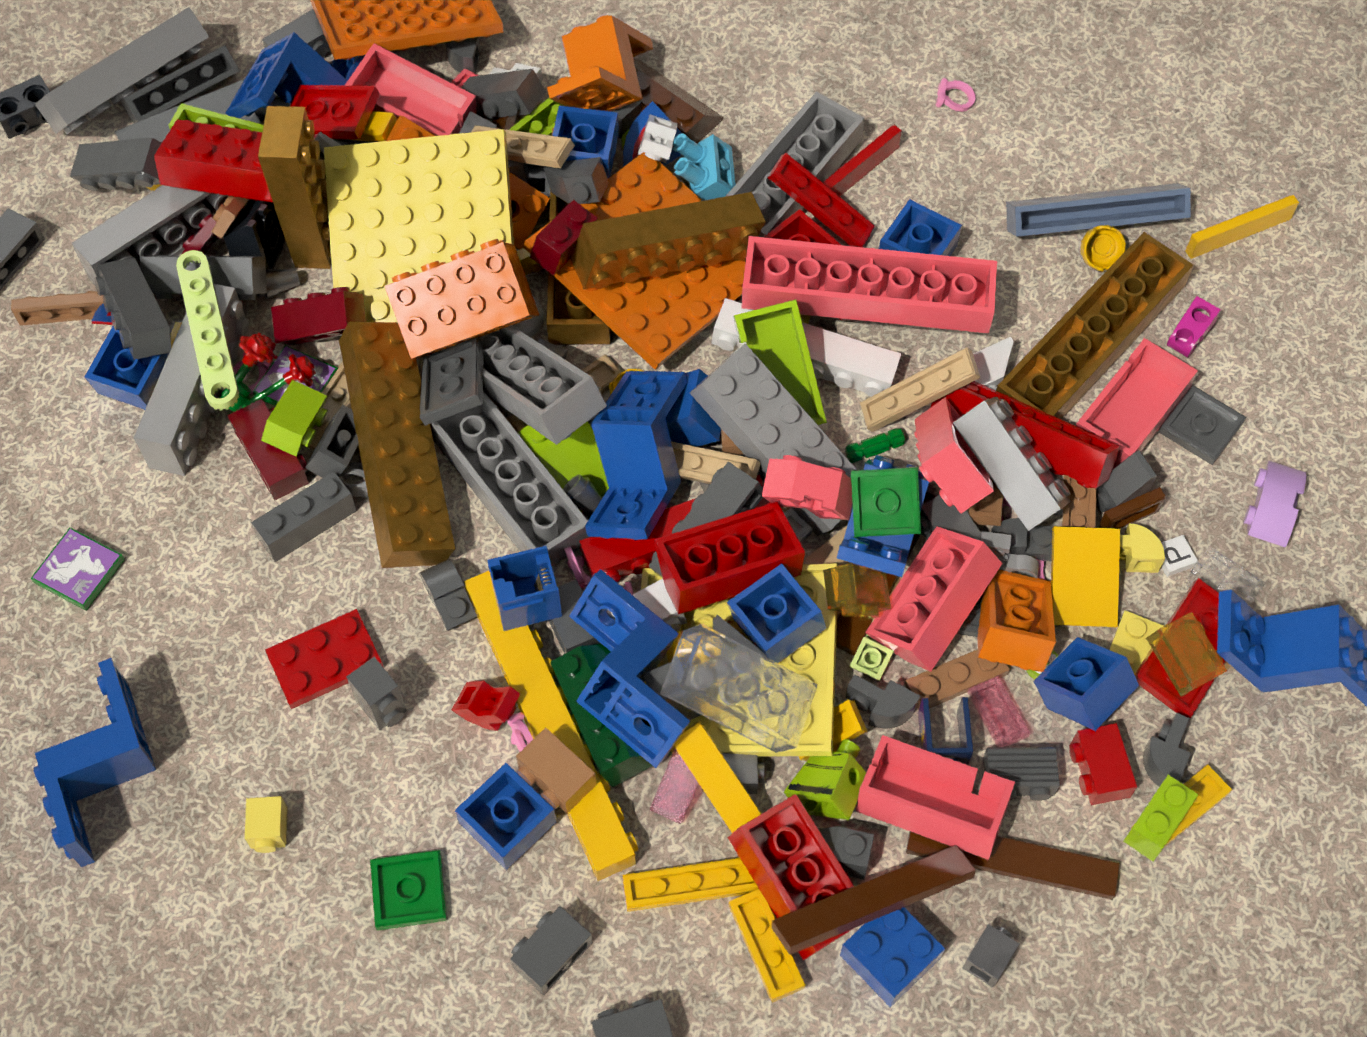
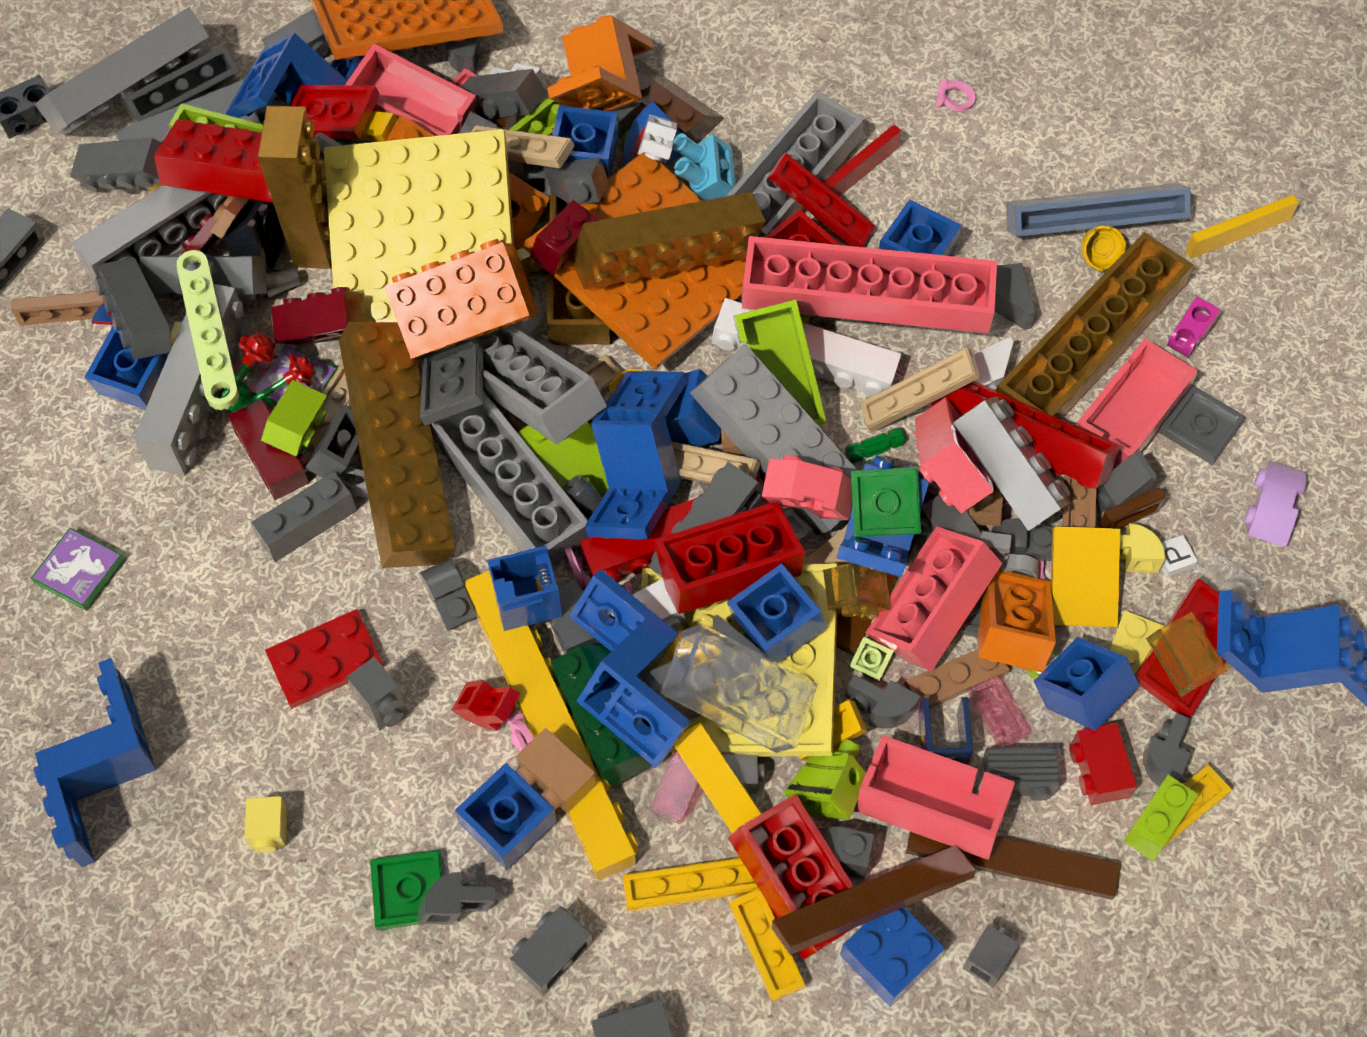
none -> dark grey brick [418,872,495,925]
none -> dark grey slope [994,263,1035,330]

